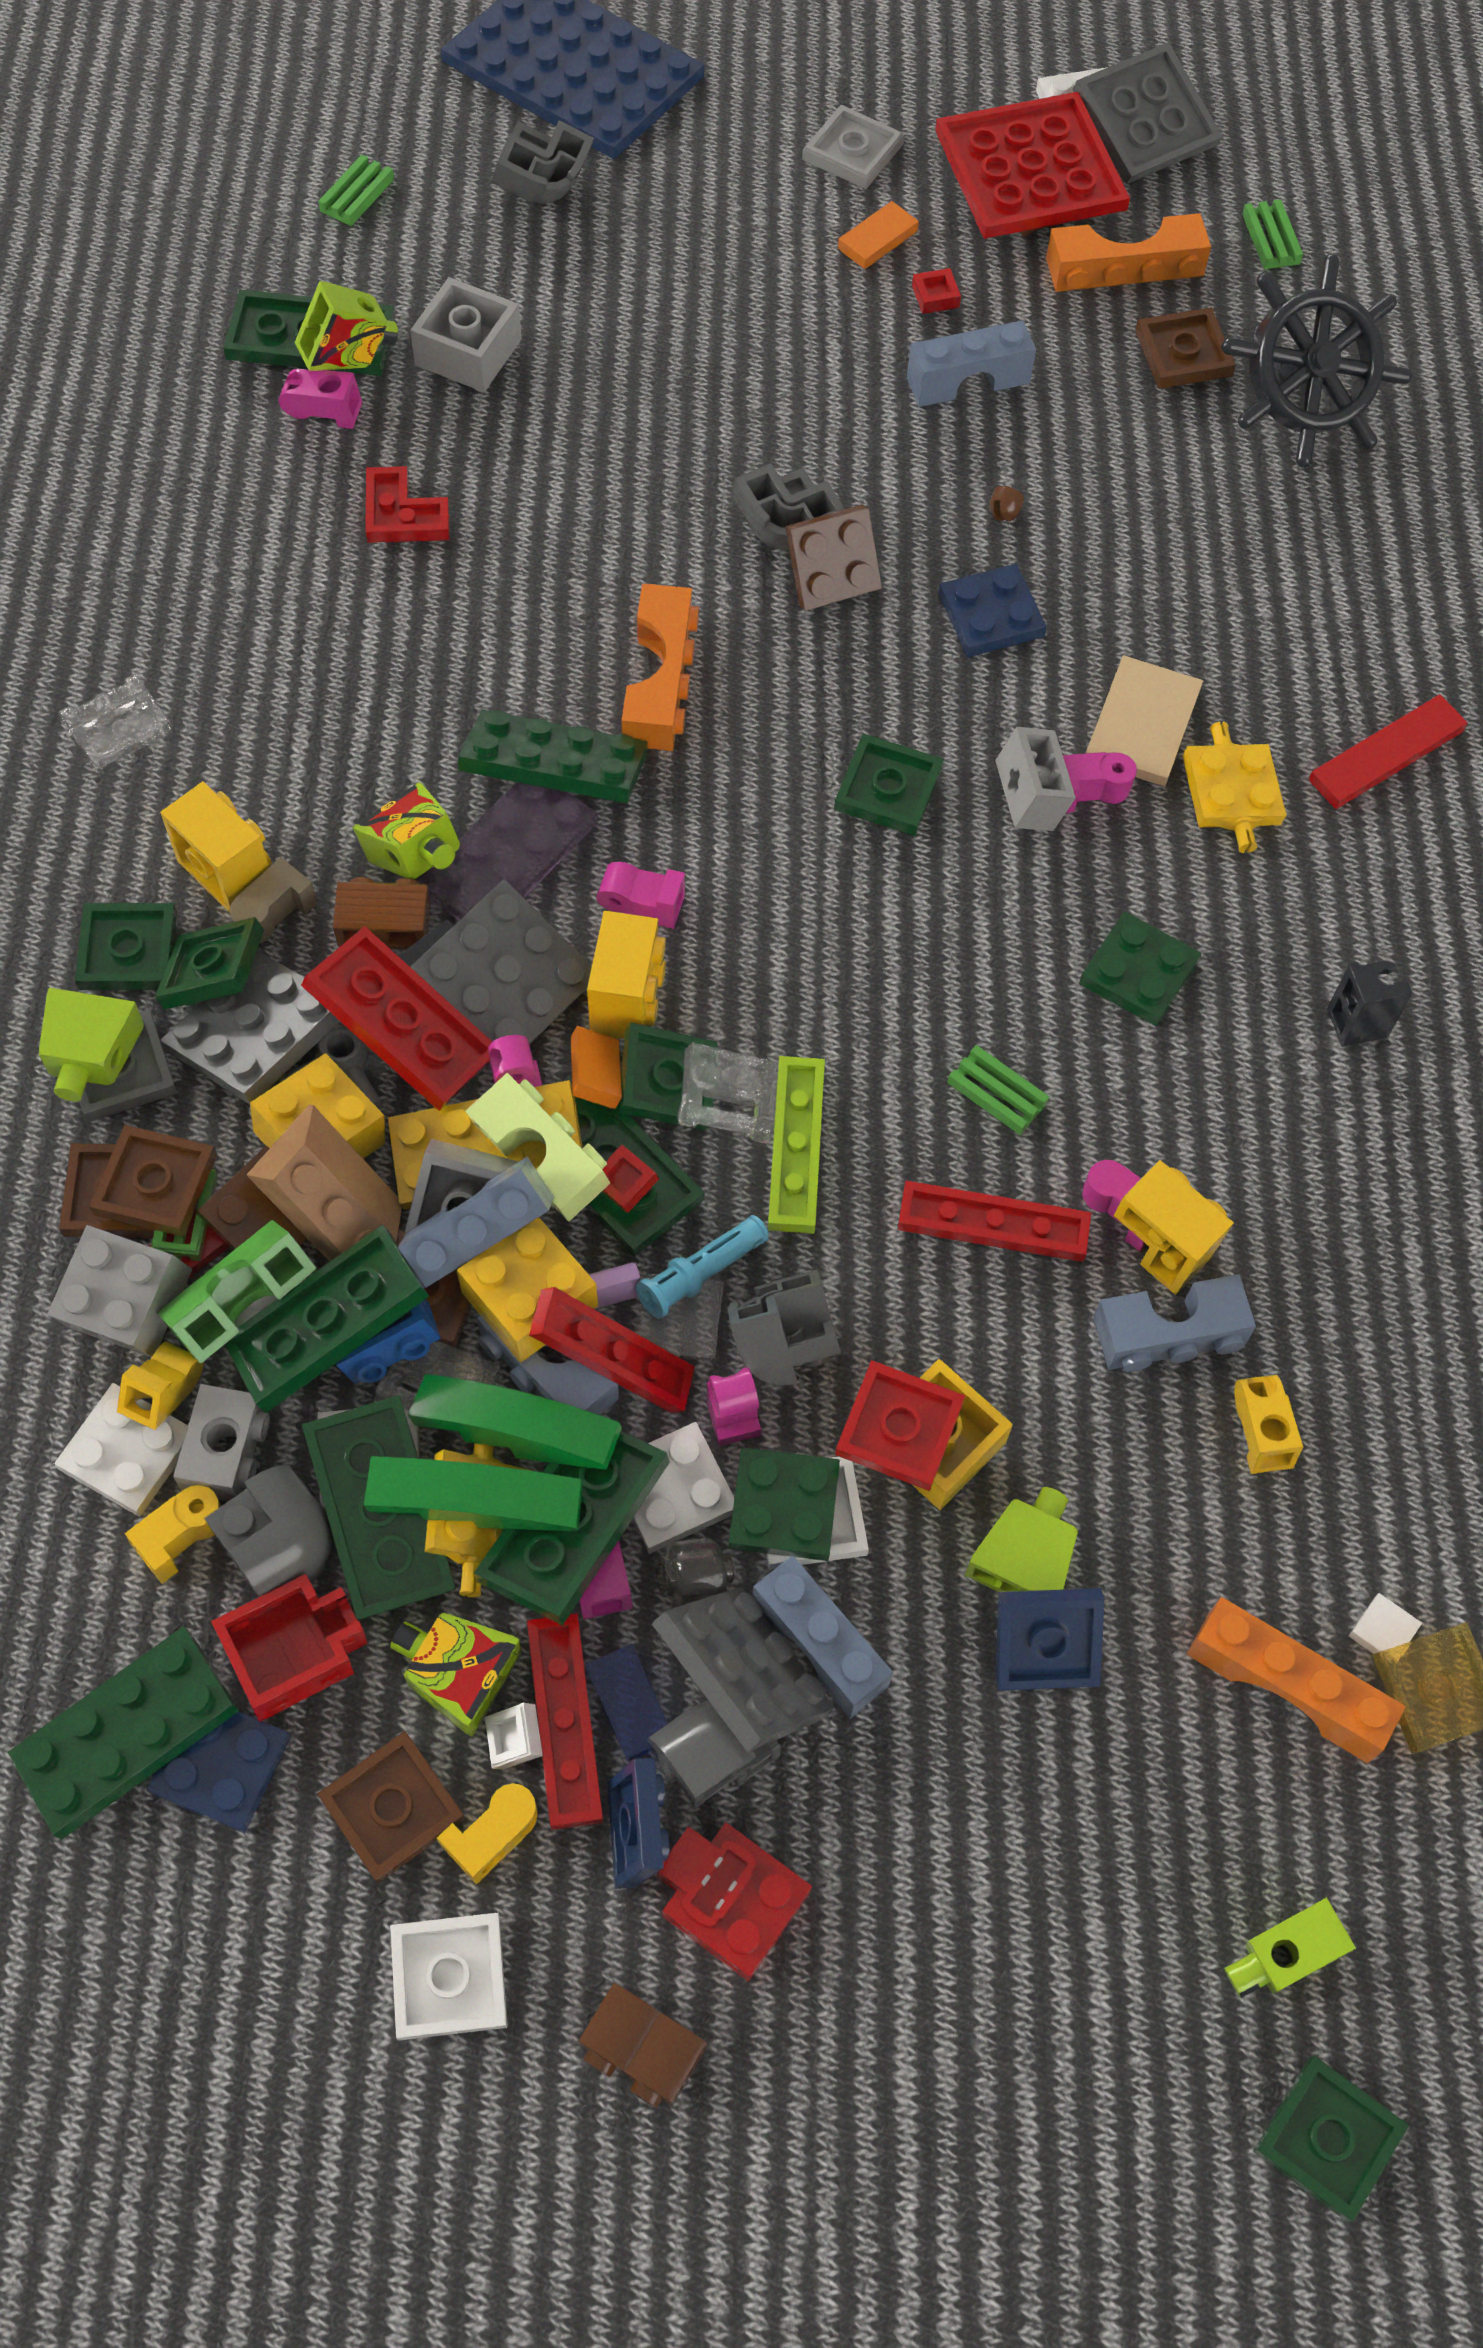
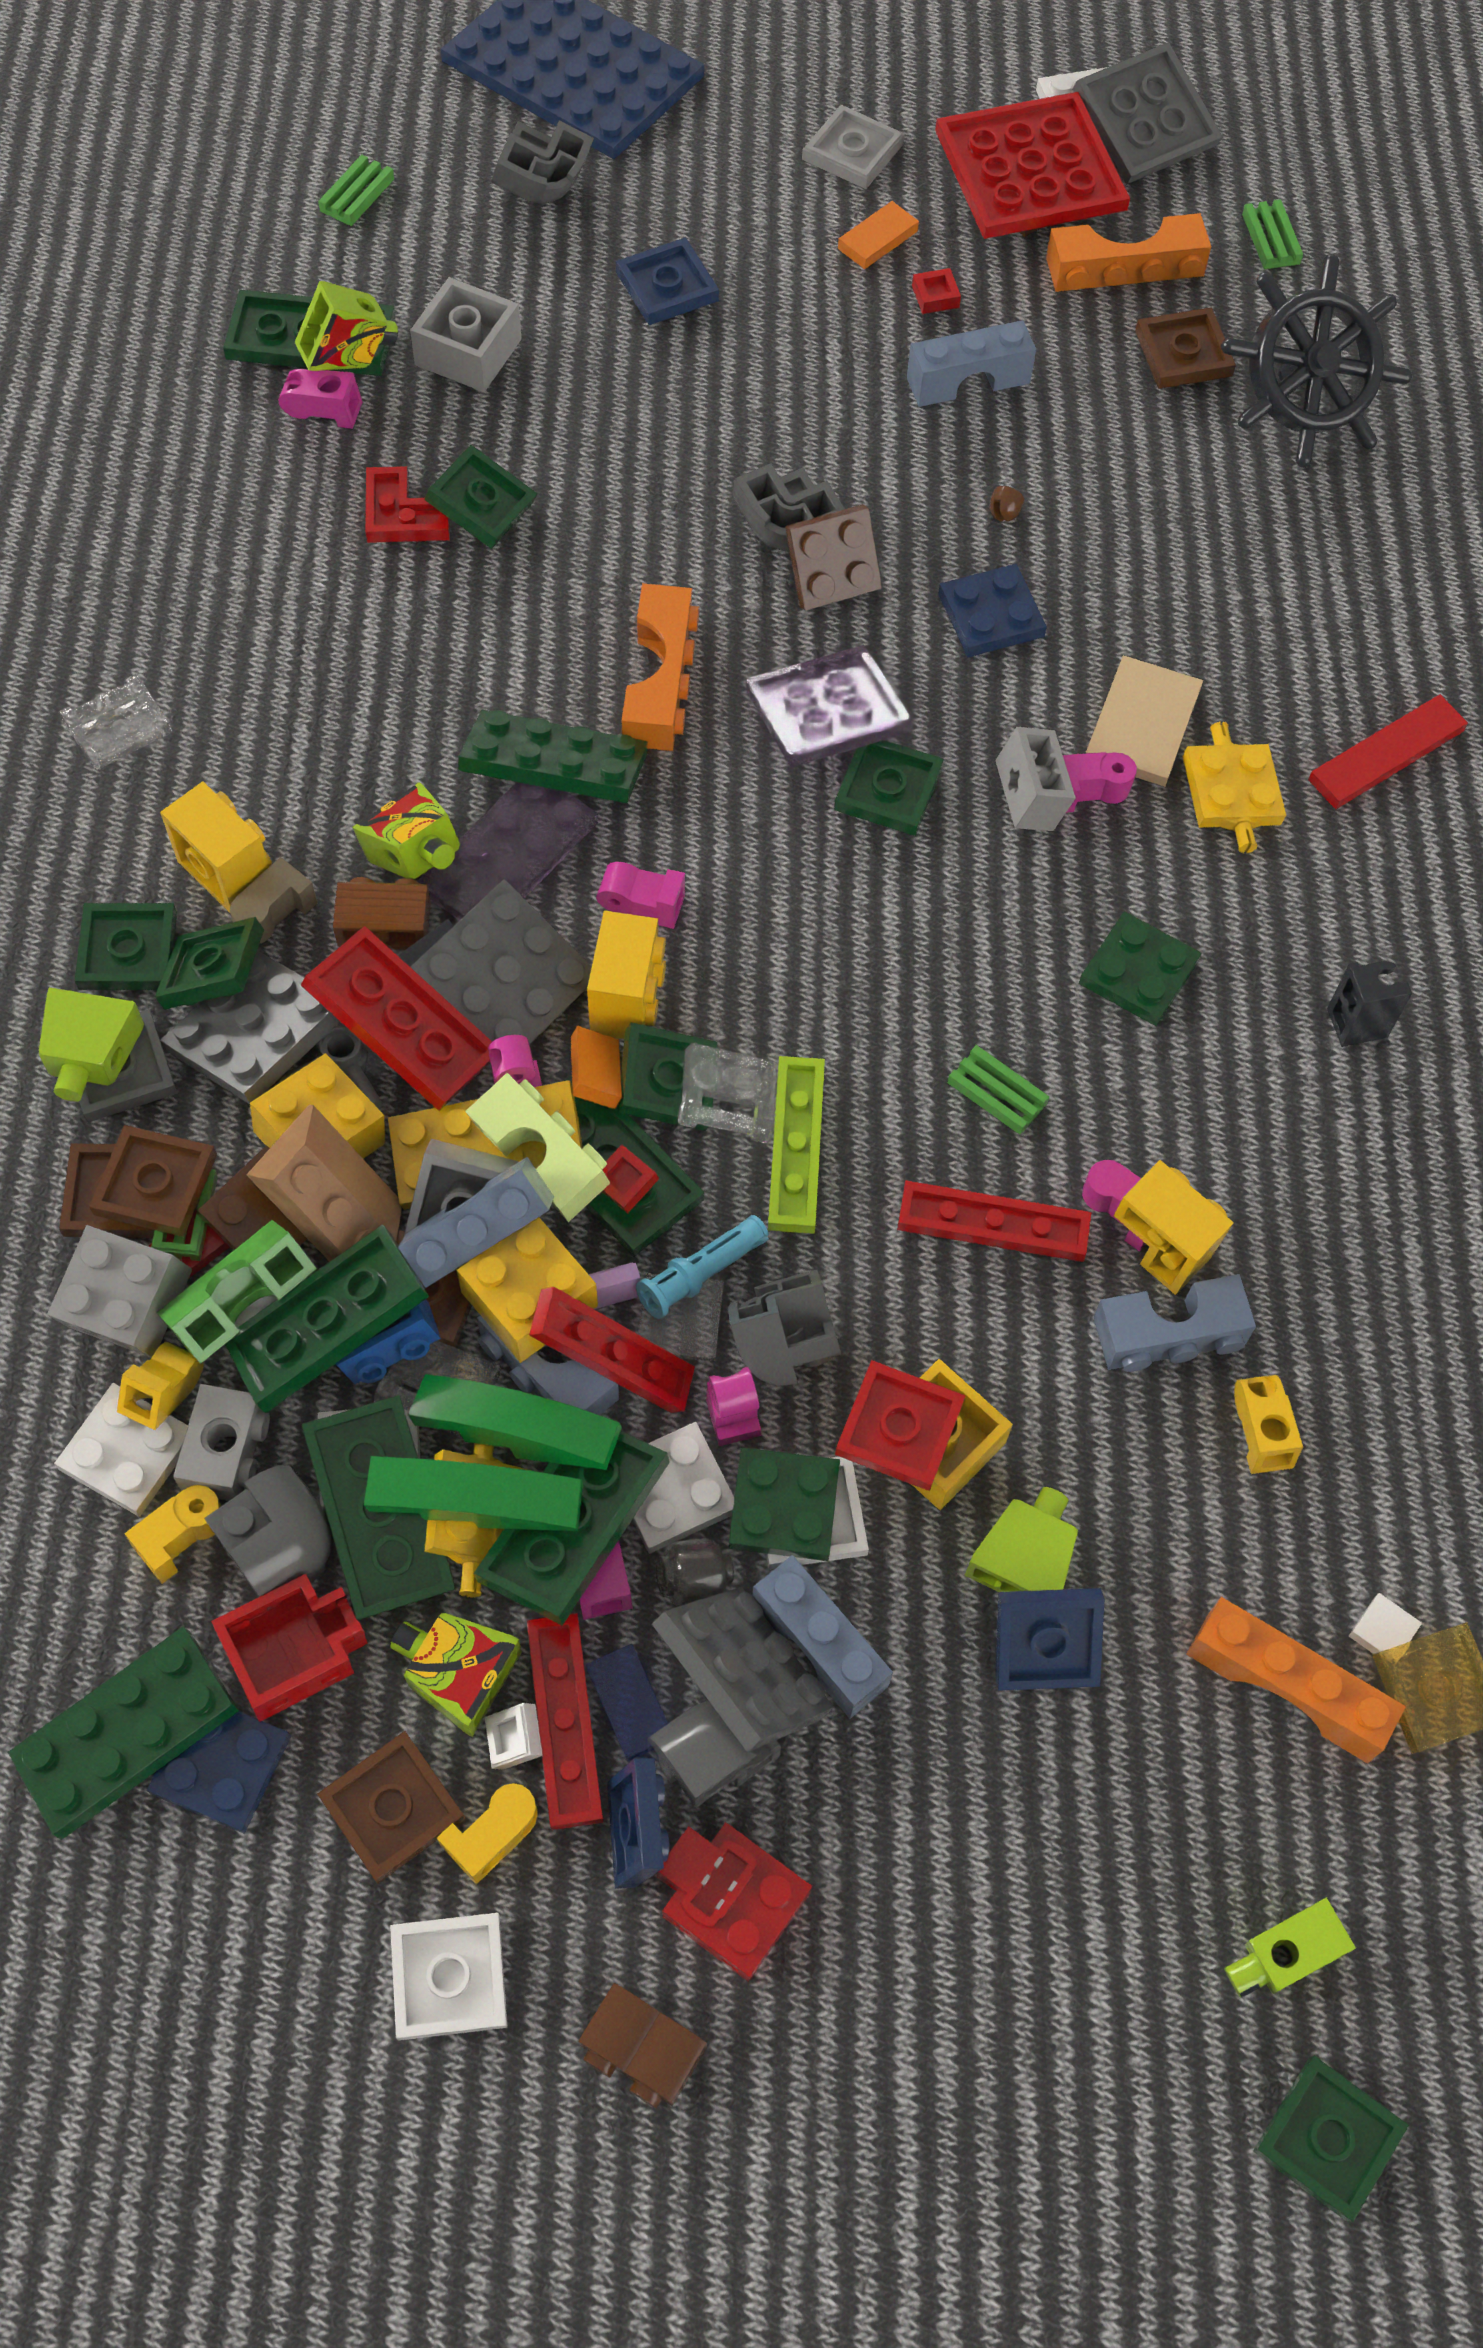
none -> dark green plate [424,445,538,549]
none -> dark blue plate [616,237,719,325]
none -> clear purple plate [745,645,912,767]

